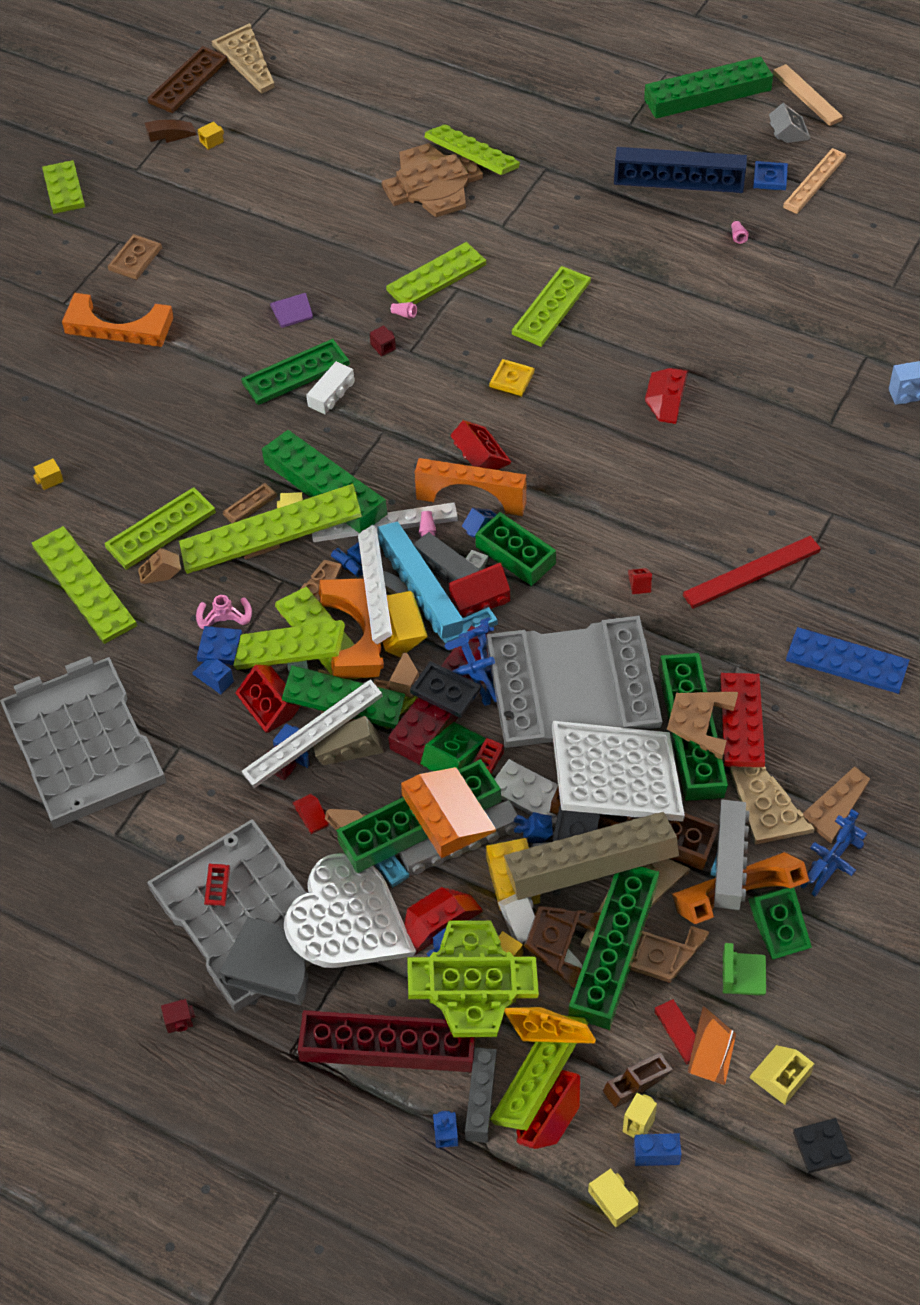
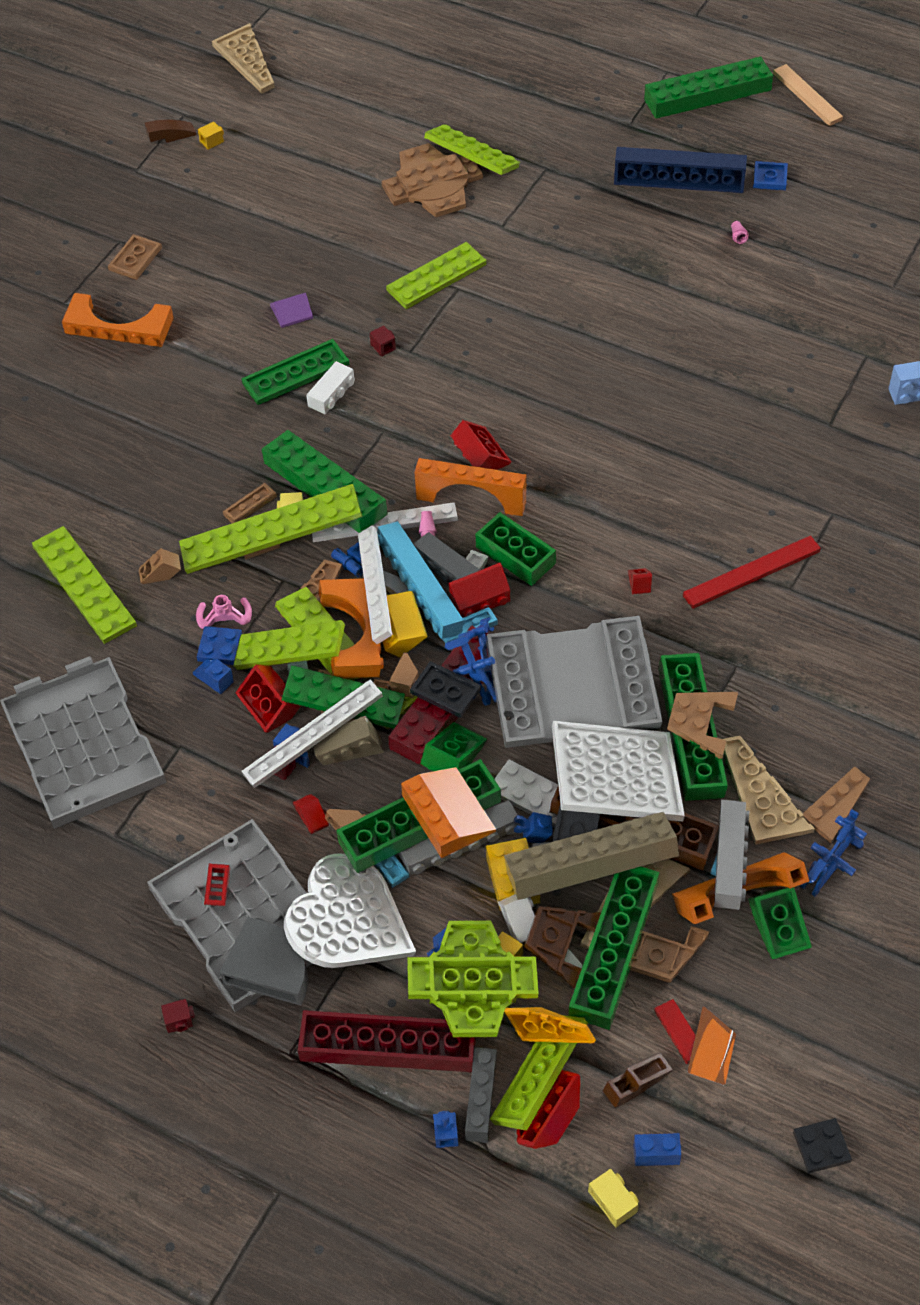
yellow brick [33,459,64,490] -> none
lime plate [42,160,85,214] -> none
lime plate [104,487,216,570] -> none
reddish brown plate [147,46,228,114] -> none
bright pink cone [391,302,417,319] -> none
red wedge [404,887,483,955] -> none
blue slope [462,508,497,538] -> none
red slope [473,738,504,774] -> none
yellow tile [489,359,535,396] -> none
lime plate [512,266,591,347] -> none
light yellow brick [623,1093,657,1138] -> none
red wedge [645,368,688,424] -> none
red plate [720,673,765,767] -> none
bright green bracket [723,943,766,996] -> none
light yellow slope [750,1045,814,1105] -> none
light grey slope [769,103,810,143] -> none
light nougat tile [783,148,846,214] -> none
blue plate [786,627,910,694] -> none

